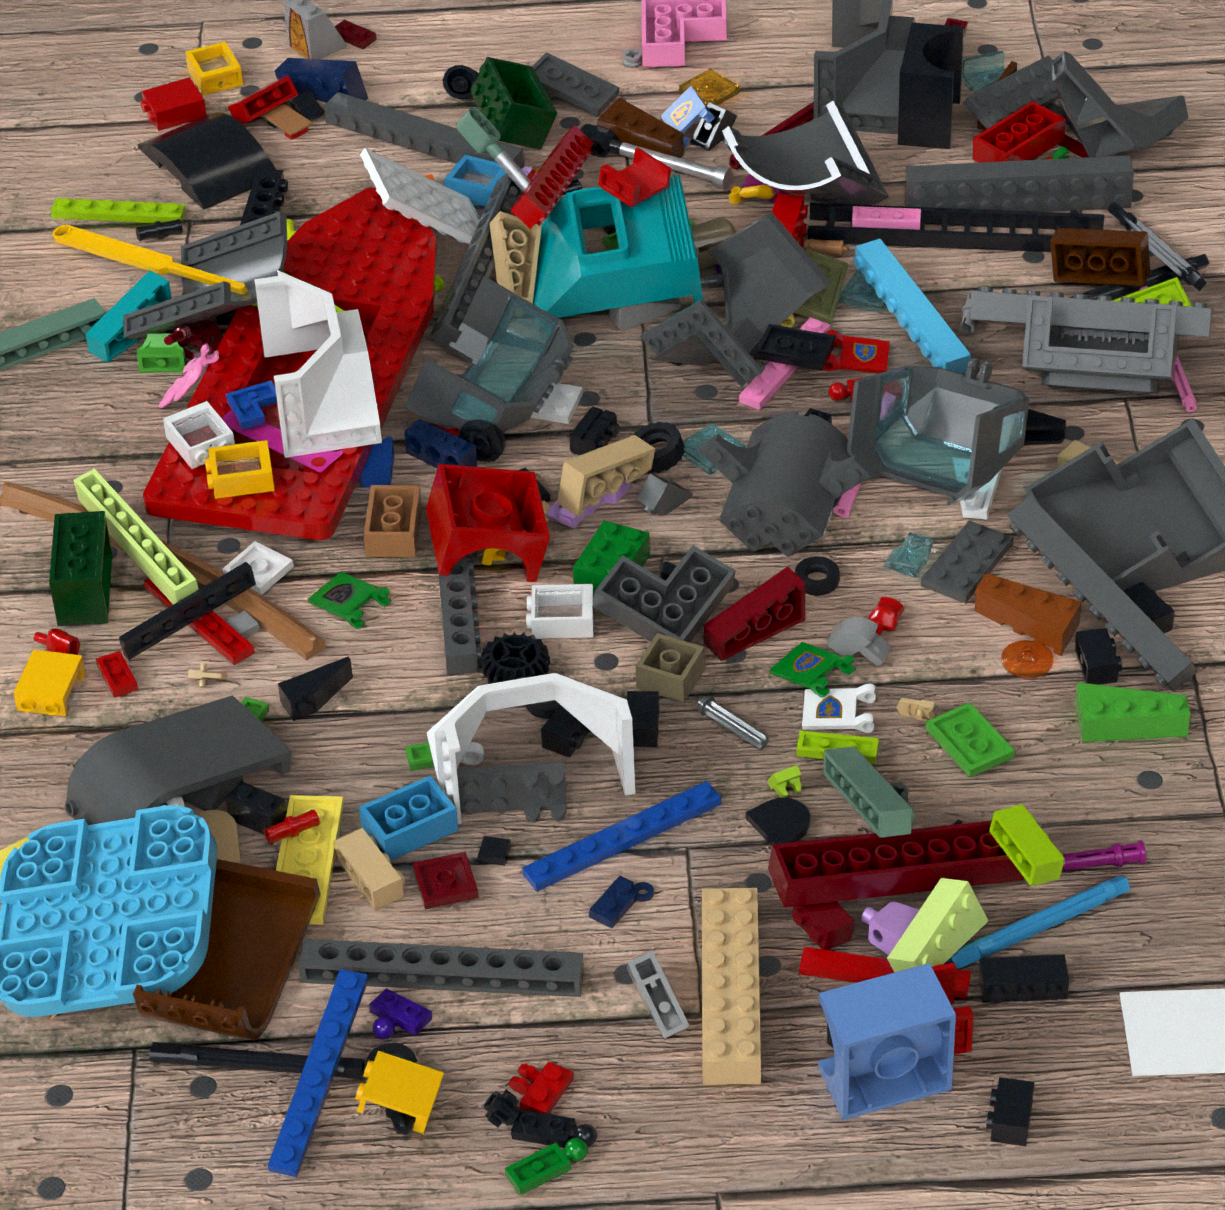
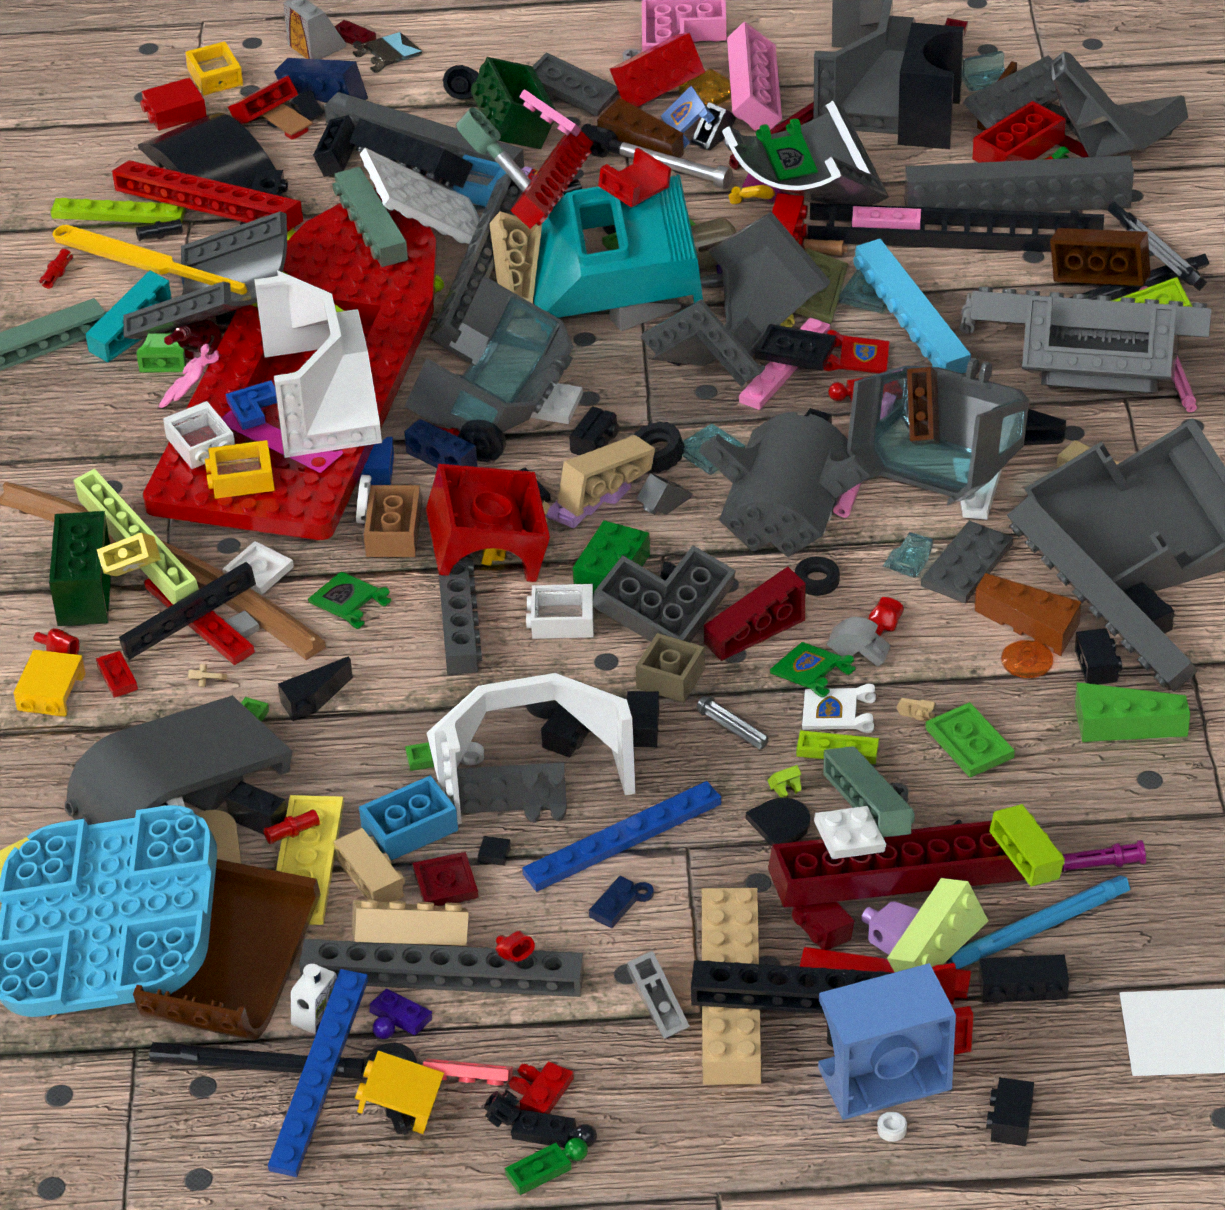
black gear [480,631,550,684] -> none
none -> red pin [39,249,73,289]
none -> light yellow brick [97,533,161,577]
none -> red brick [112,160,303,232]
none -> white torso [291,964,337,1034]
none -> black brick [313,115,355,177]
none -> sand green brick [332,167,408,267]
none -> black brick [349,118,473,189]
none -> tan wedge [352,900,468,946]
none -> clear smoke flag [353,32,422,73]
none -> white tile [356,475,372,524]
none -> coral plate [423,1059,513,1085]
none -> red piece [495,931,535,962]
none -> bright pink plate [519,89,581,137]
none -> red brick [610,32,705,107]
none -> black brick [691,960,893,1014]
none -> bright pink brick [727,21,782,131]
none -> green flag [756,119,818,182]
none -> white plate [814,806,886,859]
none -> white tile [877,1112,907,1142]
none -> reddish brown brick [907,367,940,445]

